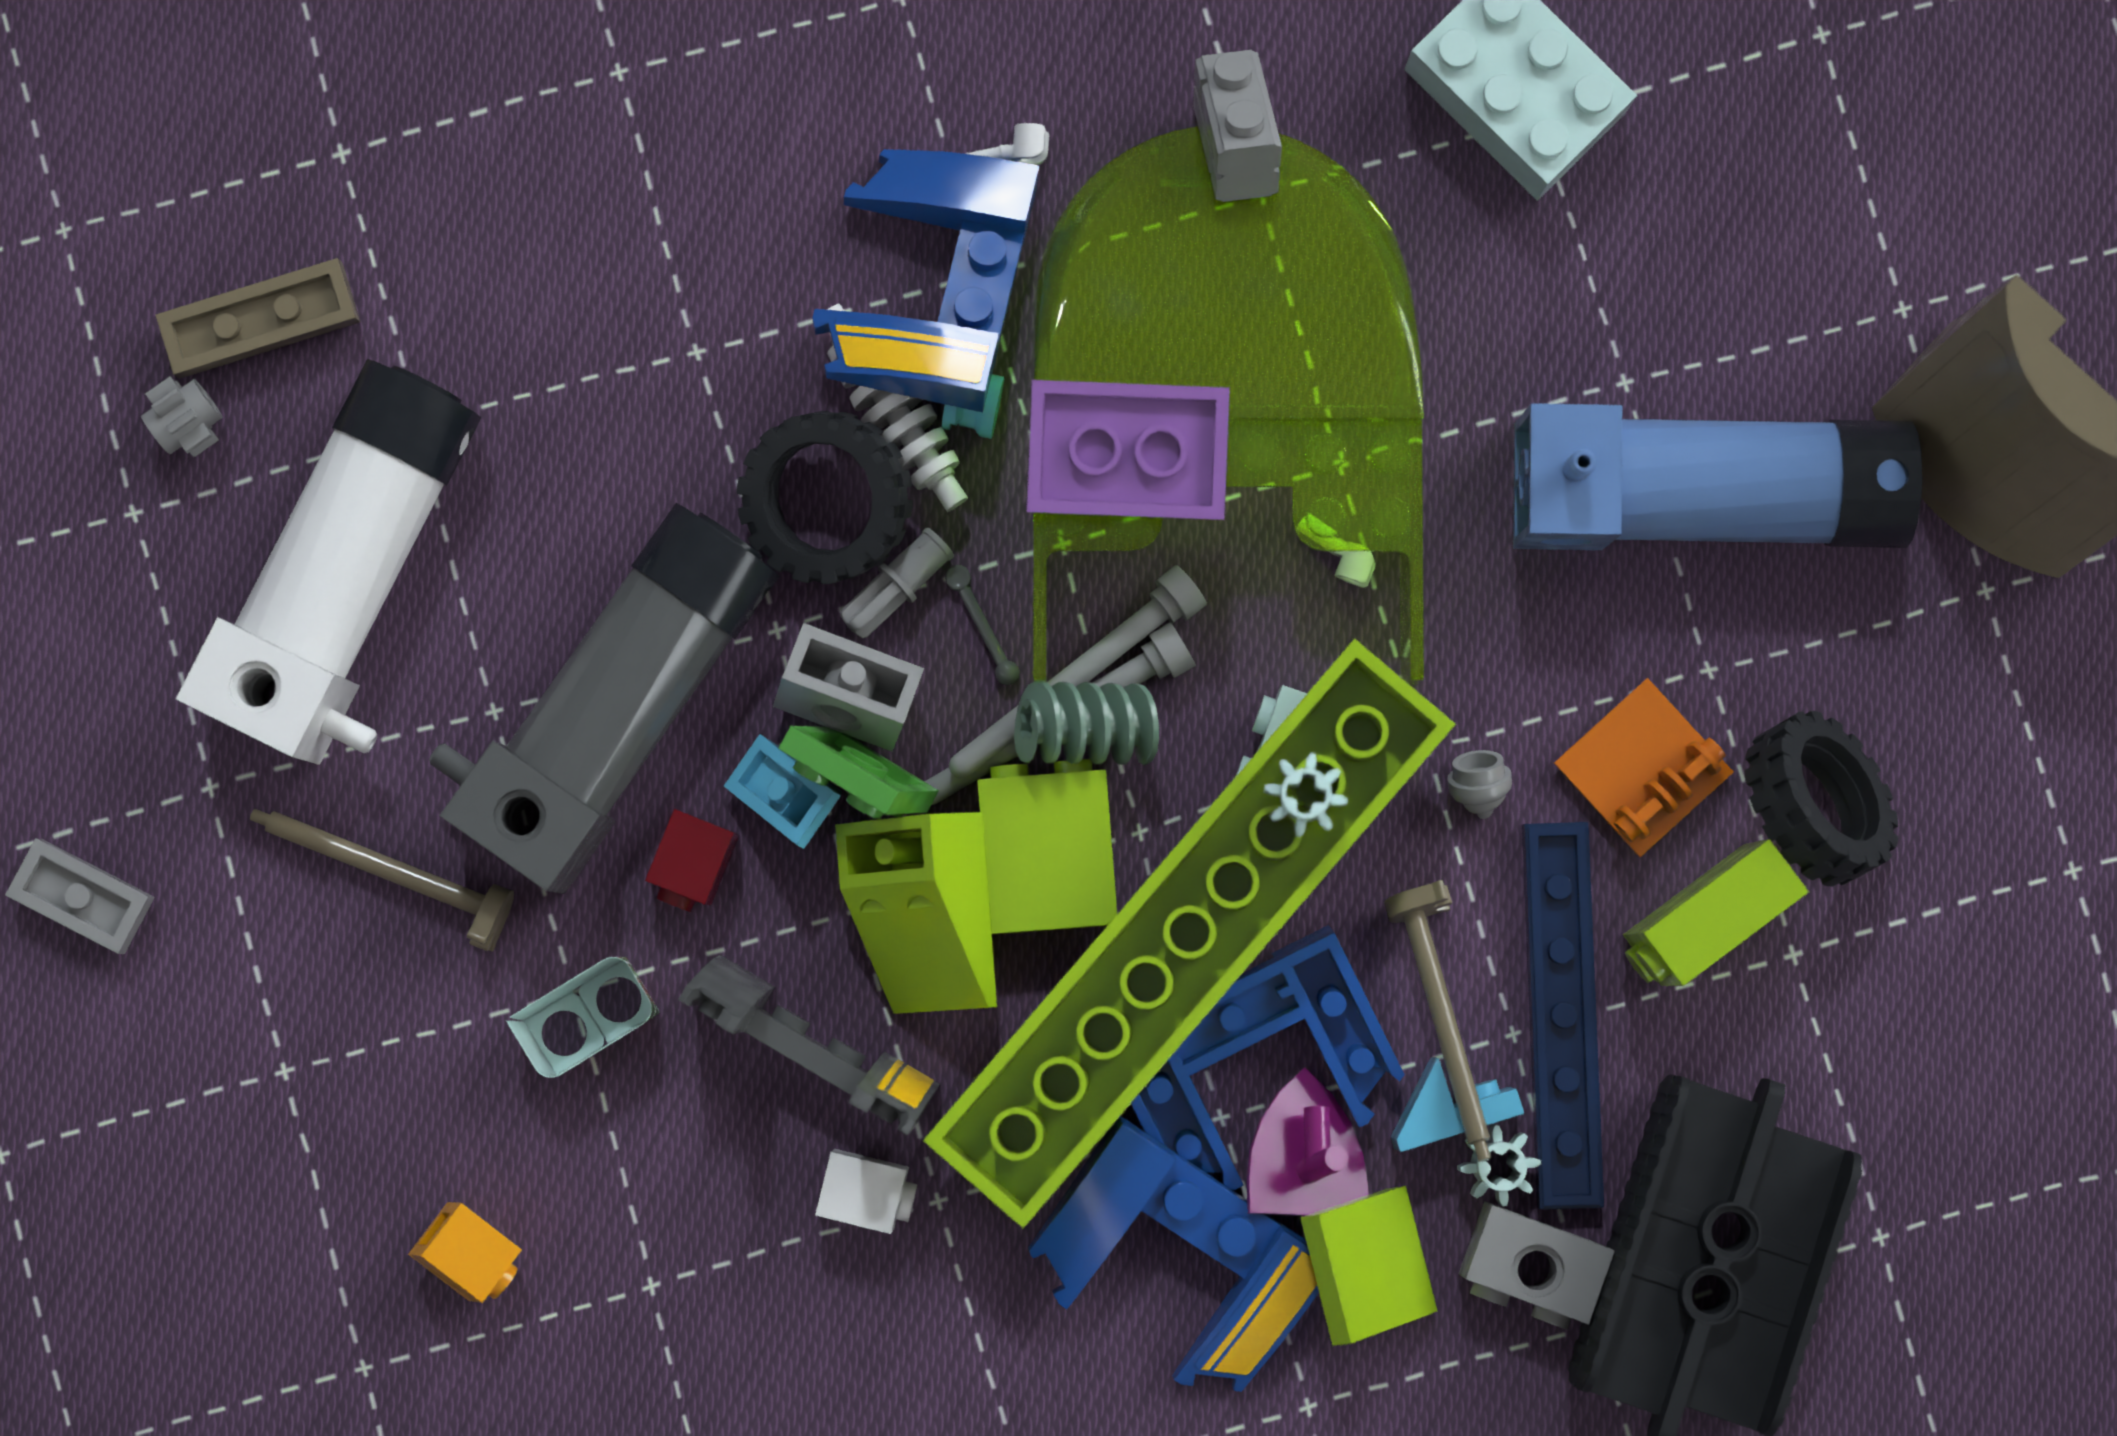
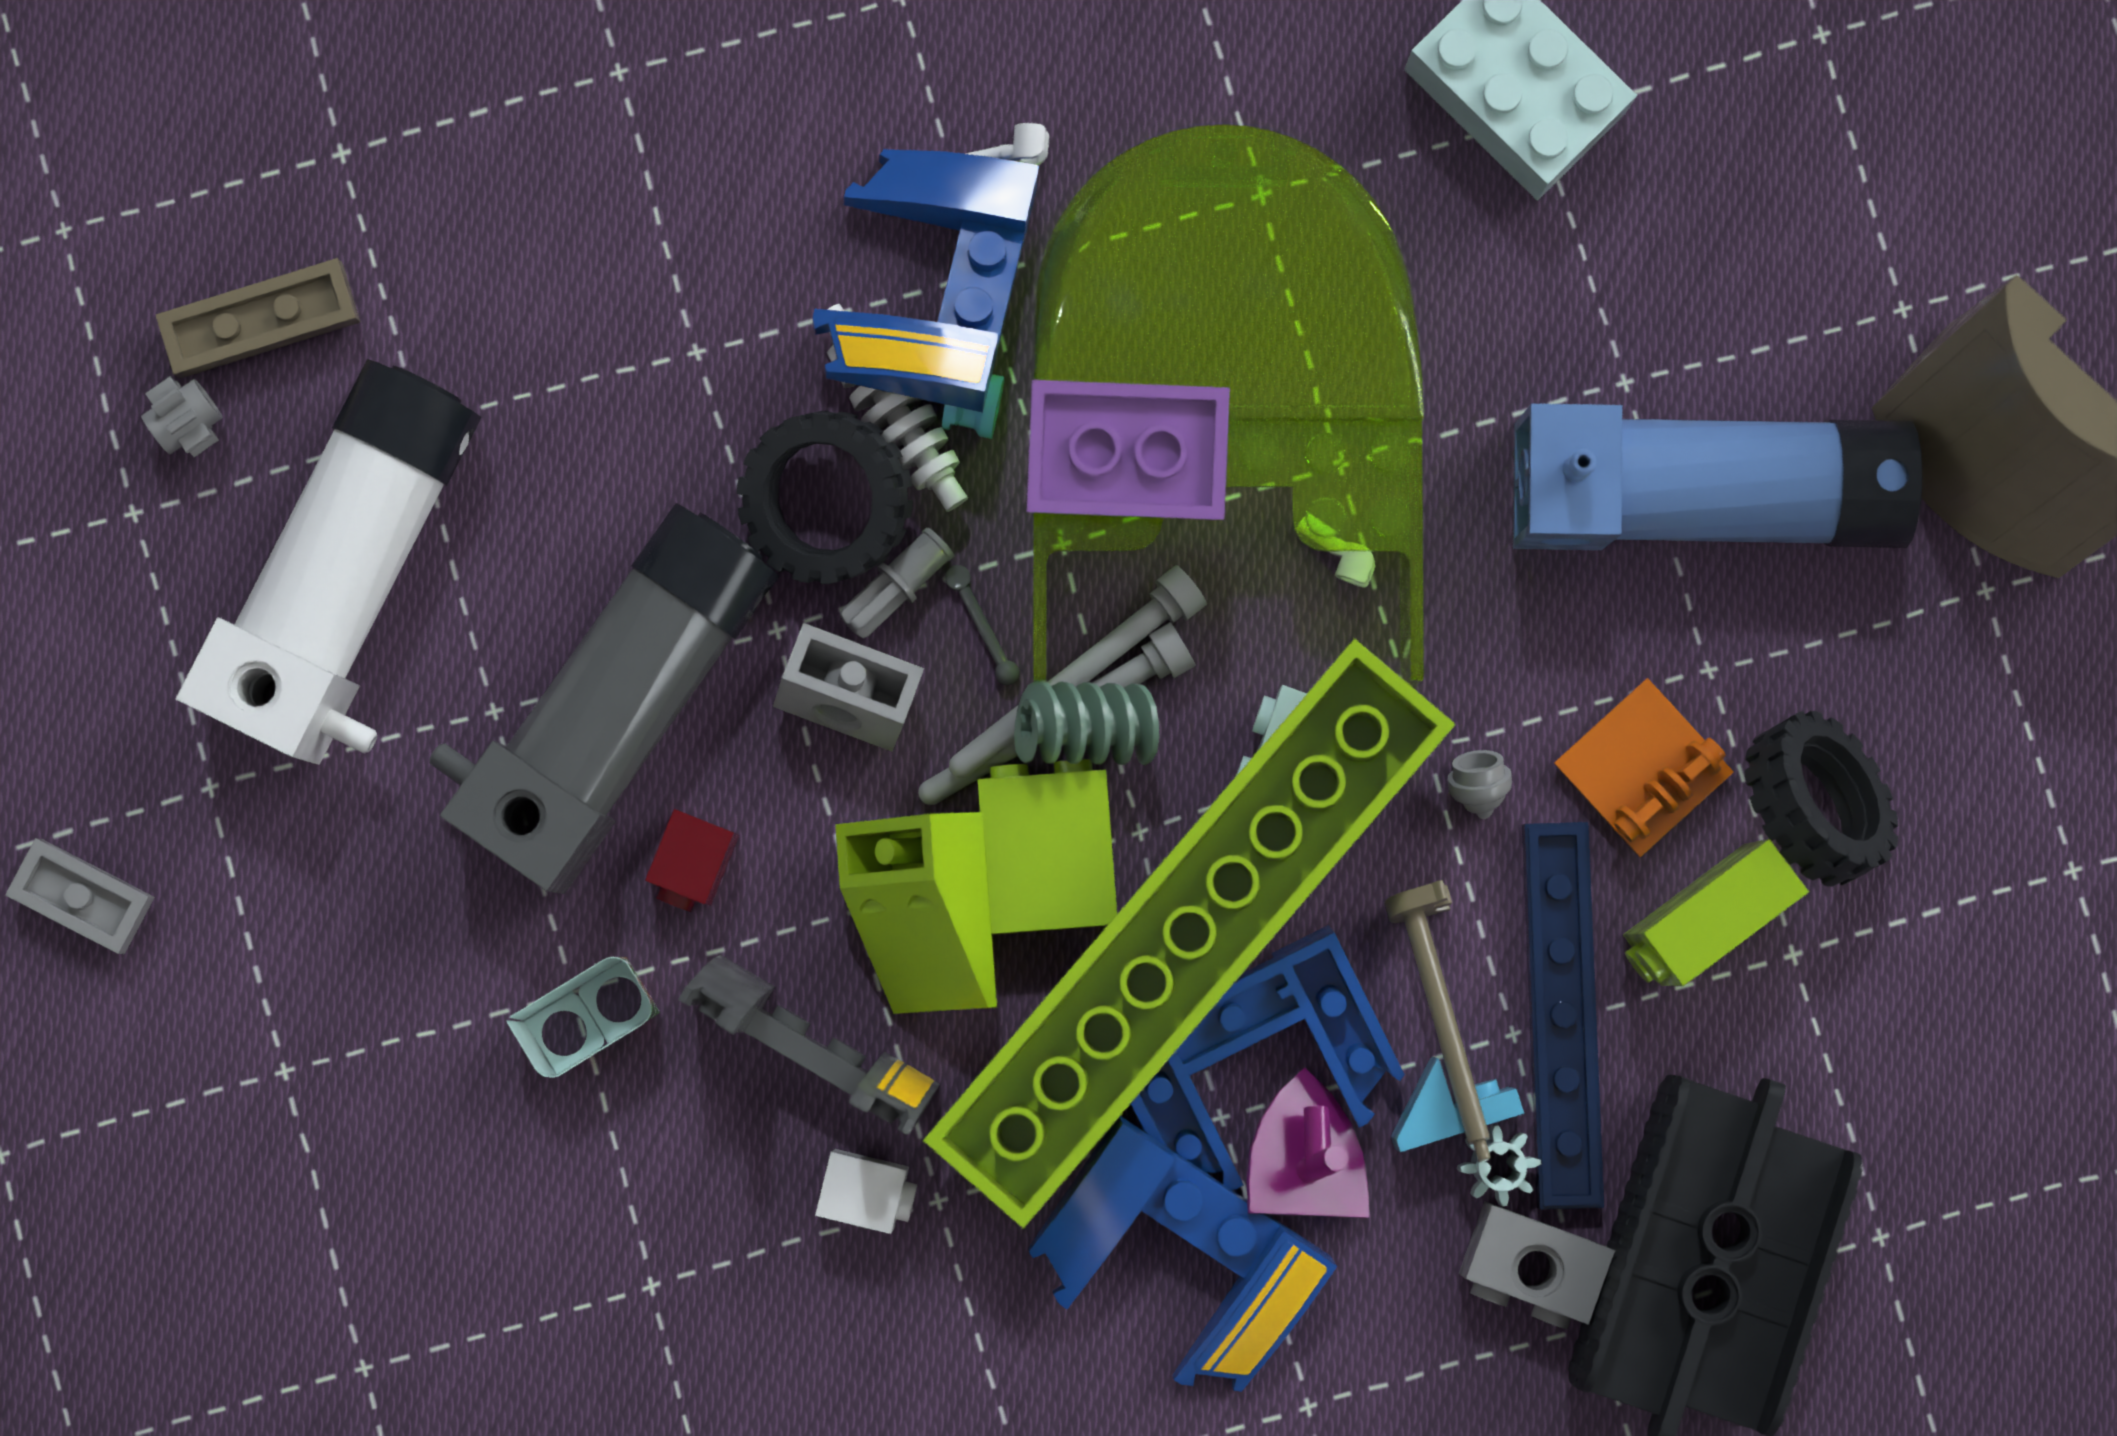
dark tan piece [250,809,514,952] -> none
light orange brick [408,1202,522,1303] -> none
medium azure slope [724,734,842,849] -> none
bright green plate [778,726,939,819] -> none
light grey brick [1193,50,1282,202] -> none
light aqua gear [1264,753,1347,837] -> none
lime tile [1300,1186,1438,1346] -> none

